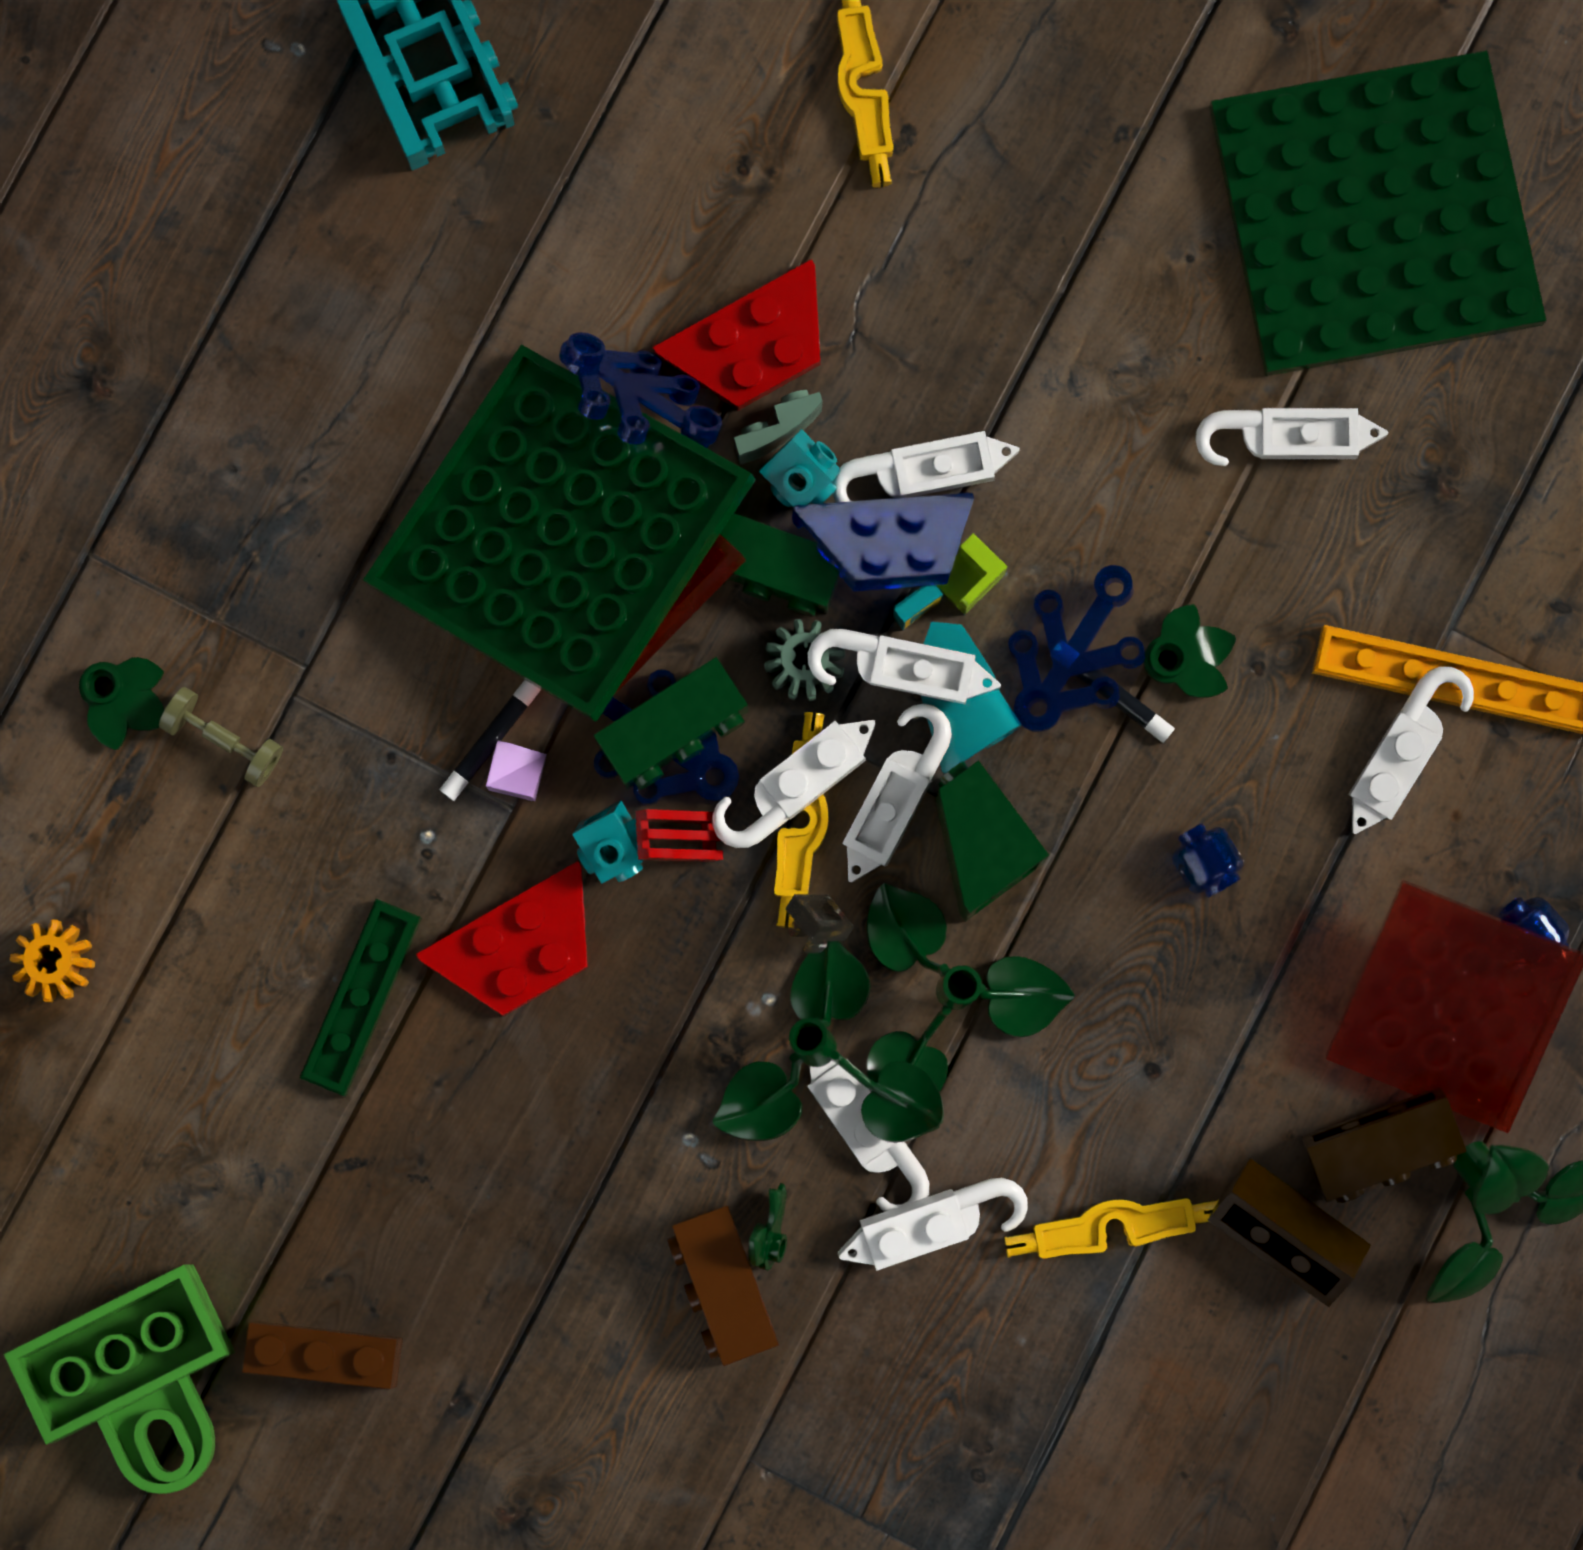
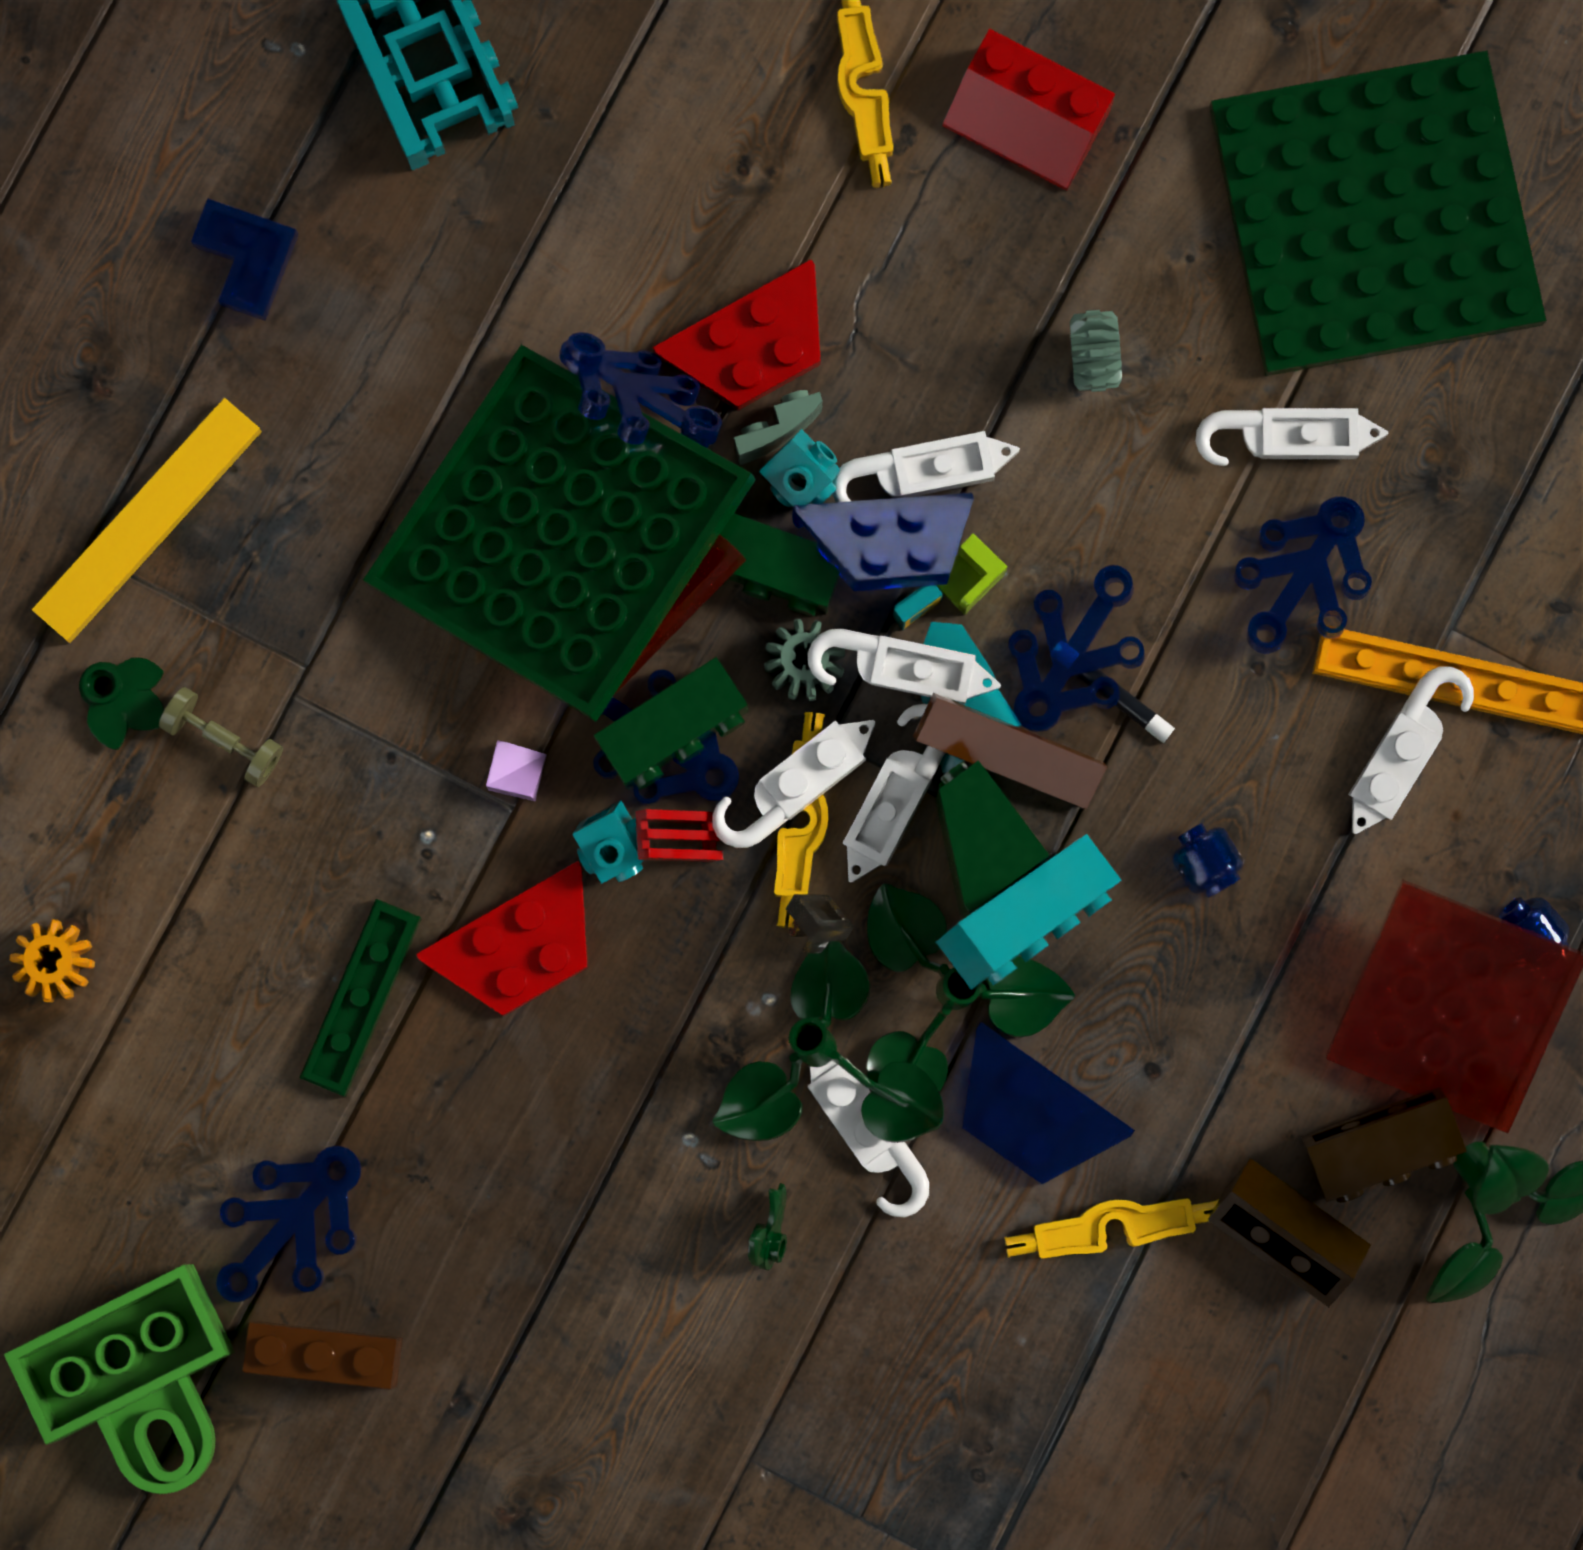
black bar [439,680,541,801] -> none
reddish brown brick [667,1205,779,1366] -> none
white plate [838,1178,1028,1271] -> none
dark green plate [1143,604,1236,698] -> none
none -> yellow tile [32,397,262,643]
none -> clear blue plate [191,198,299,321]
none -> clear blue plant [216,1146,361,1302]
none -> reddish brown tile [913,693,1107,809]
none -> teal brick [936,834,1122,990]
none -> red slope [943,28,1116,191]
none -> clear blue wing [962,1022,1135,1185]
none -> sand green gear [1070,309,1122,392]
none -> clear blue plant [1234,497,1372,654]

